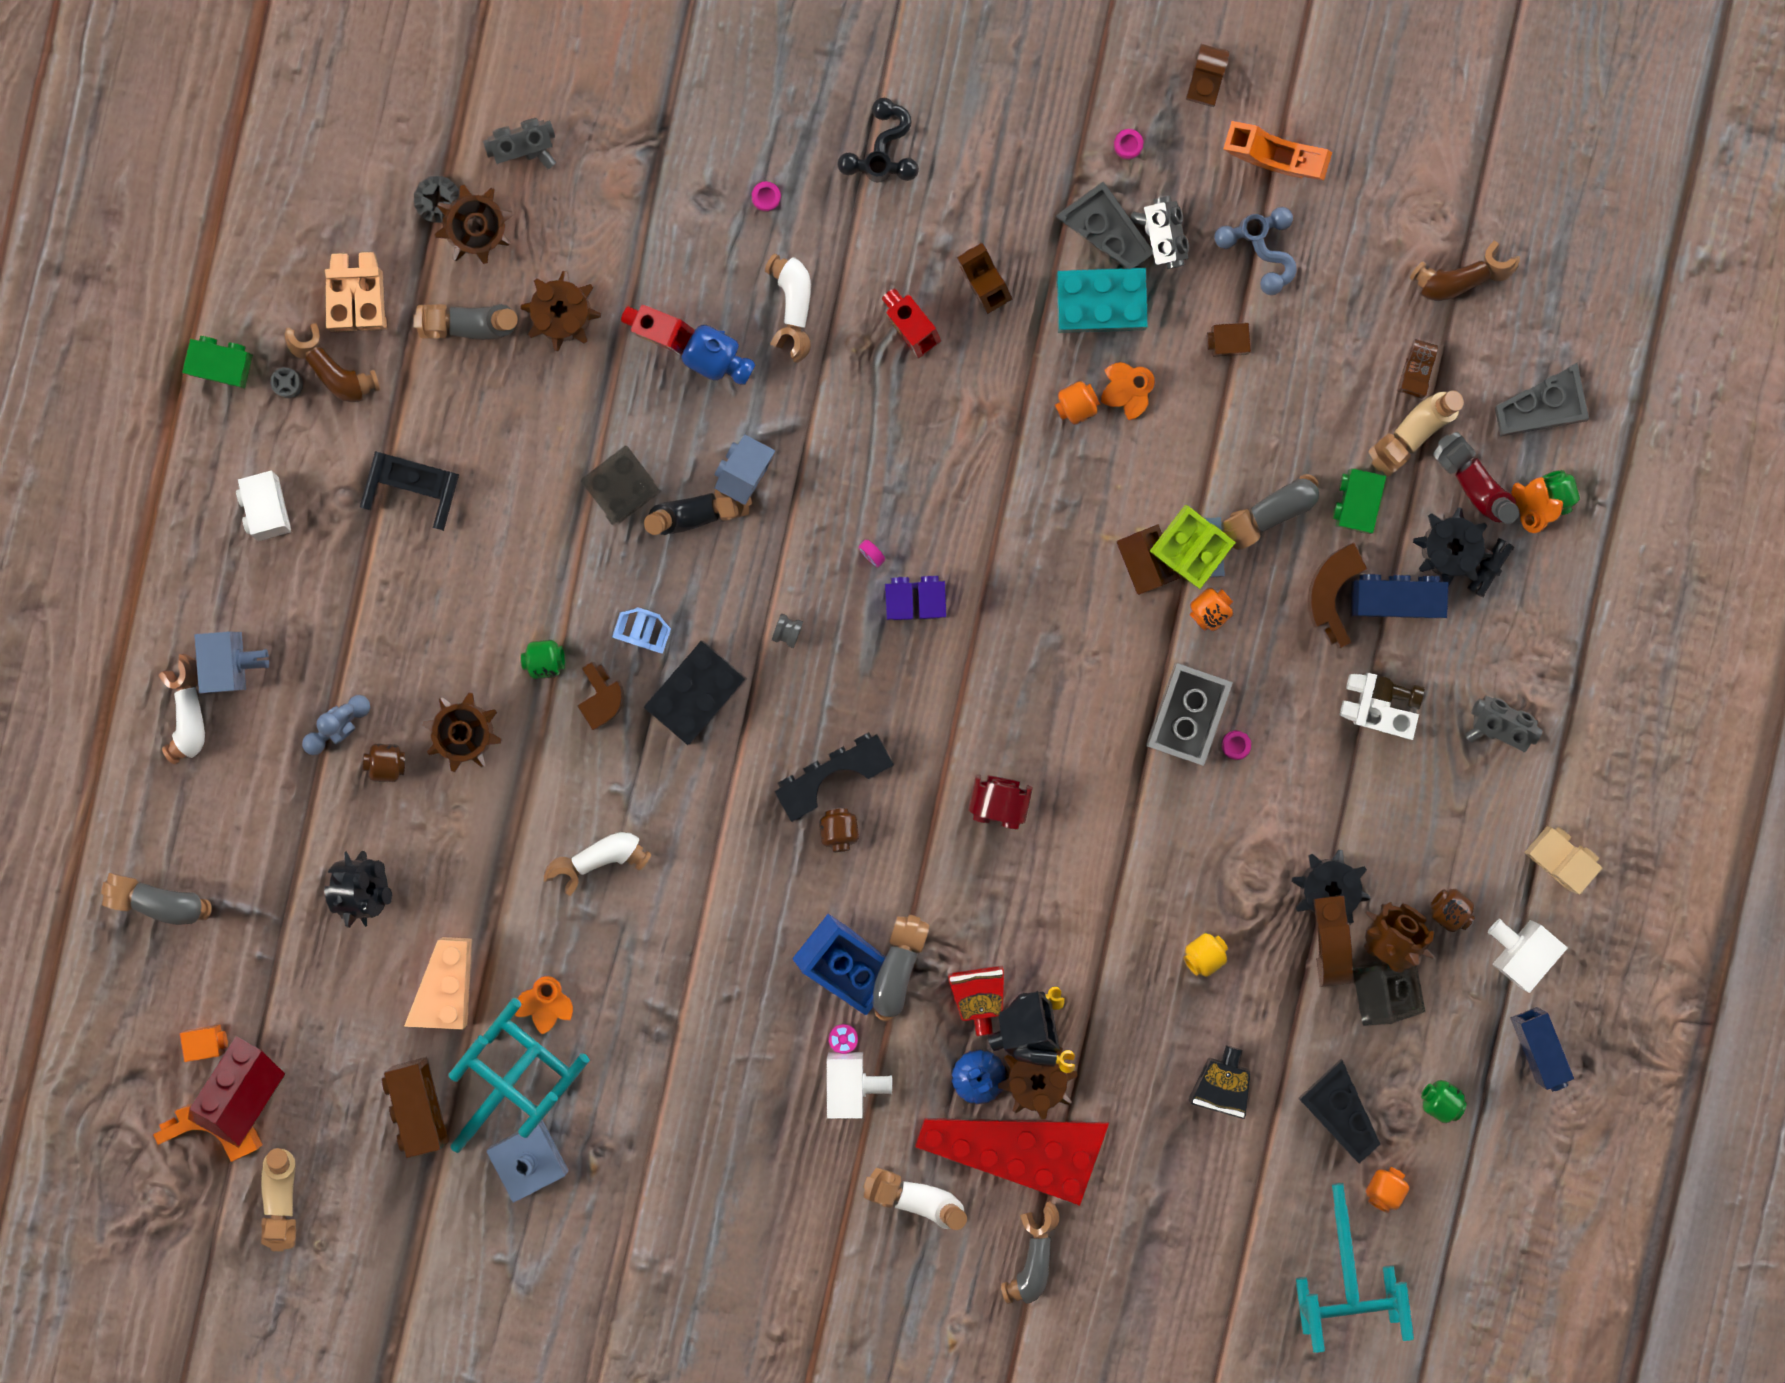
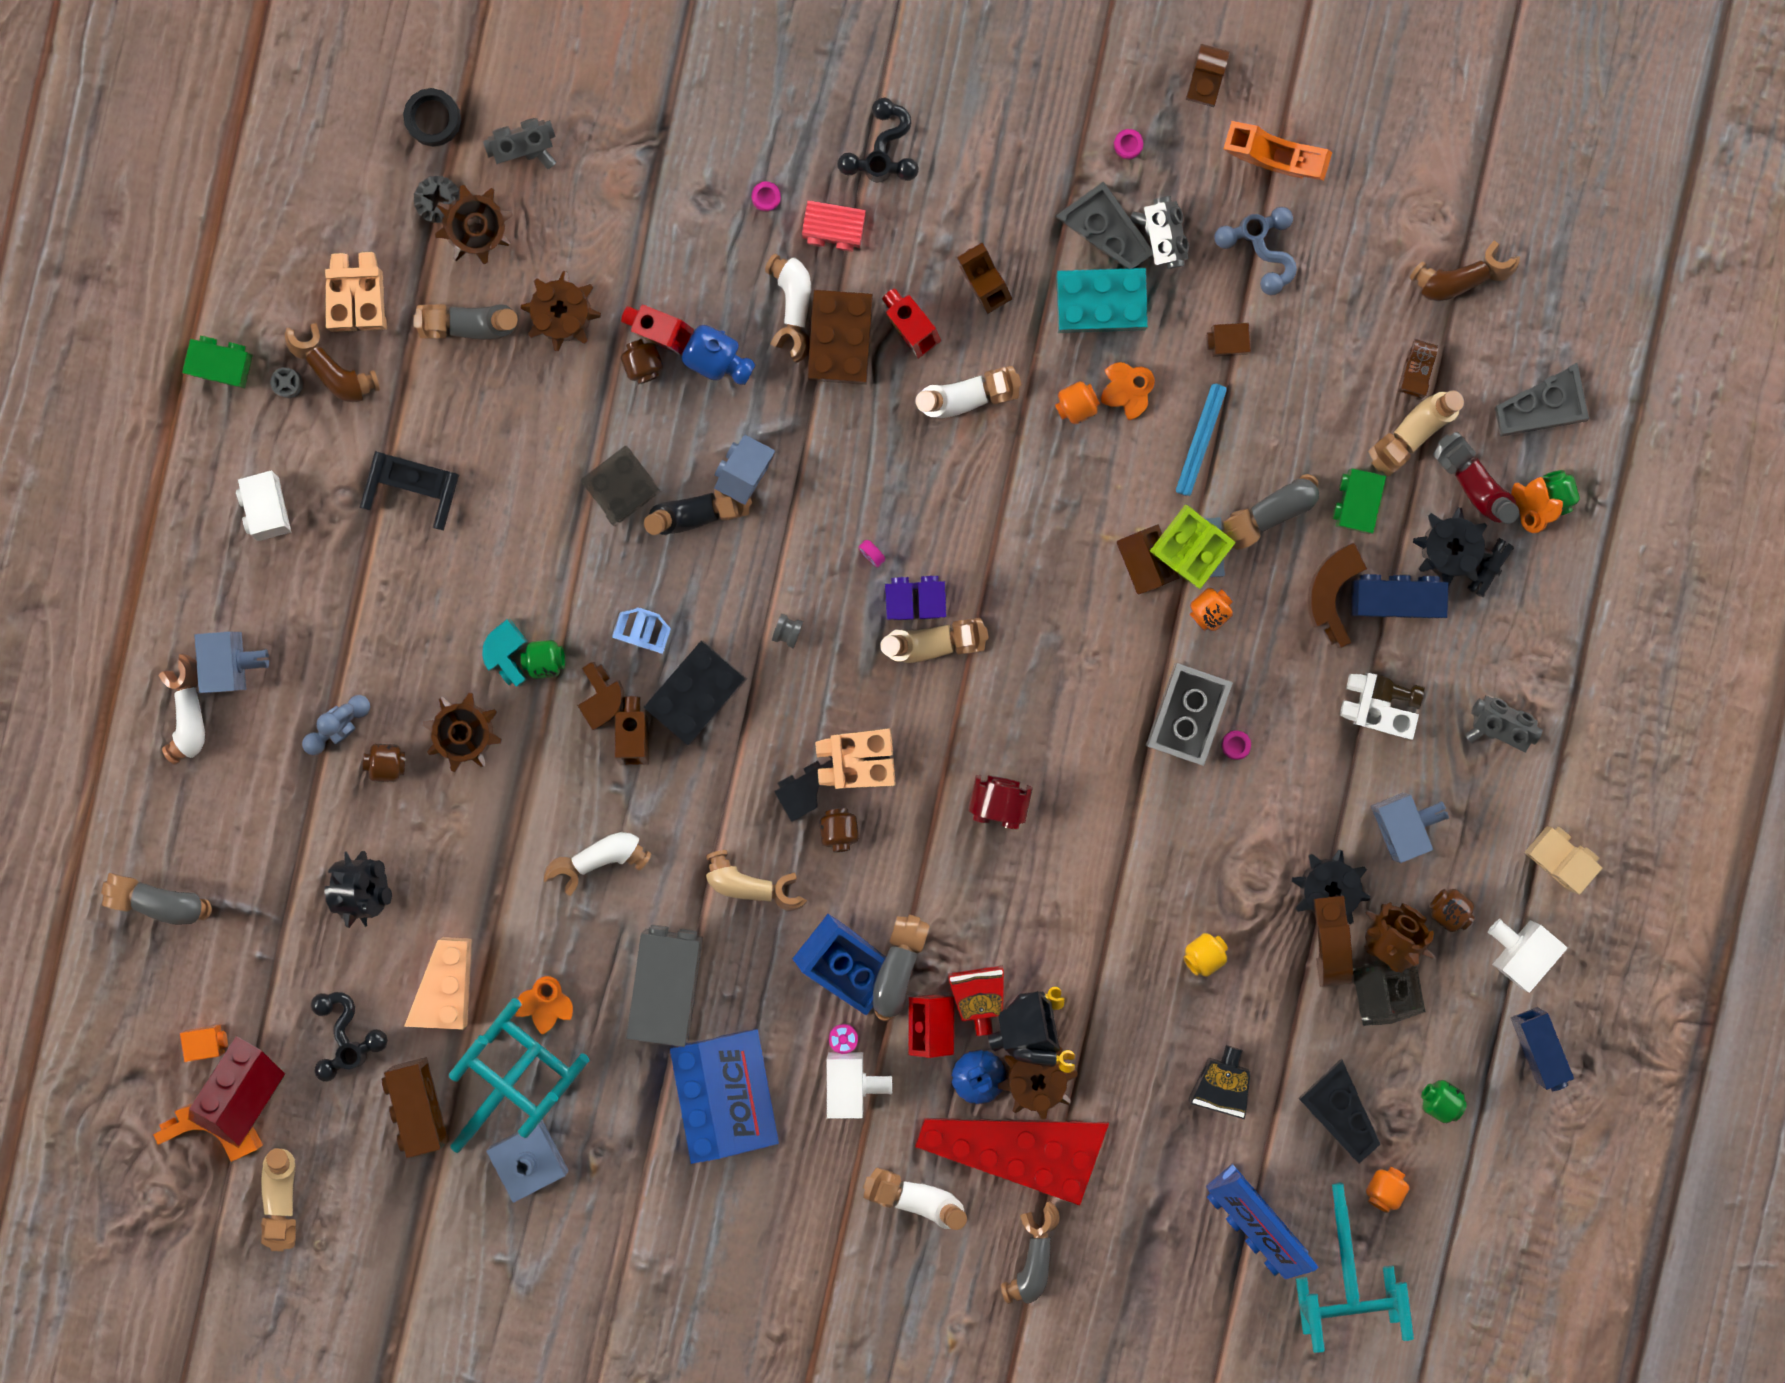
none -> black piece [311,992,388,1082]
none -> black tyre [403,88,461,147]
none -> teal brick [482,619,528,687]
none -> reddish brown torso [615,696,649,765]
none -> reddish brown head [621,339,663,384]
none -> dark grey brick [626,925,703,1047]
none -> blue piece [670,1029,779,1164]
none -> tan piece [706,850,807,911]
none -> coral brick [802,201,866,252]
none -> reddish brown brick [808,290,873,385]
none -> light nougat hips [815,728,896,789]
none -> piece [881,618,988,663]
none -> red brick [908,994,954,1058]
none -> piece [916,366,1022,418]
none -> dark azure axle [1176,383,1227,496]
none -> blue piece [1206,1164,1319,1279]
none -> sand blue brick [1371,793,1449,863]

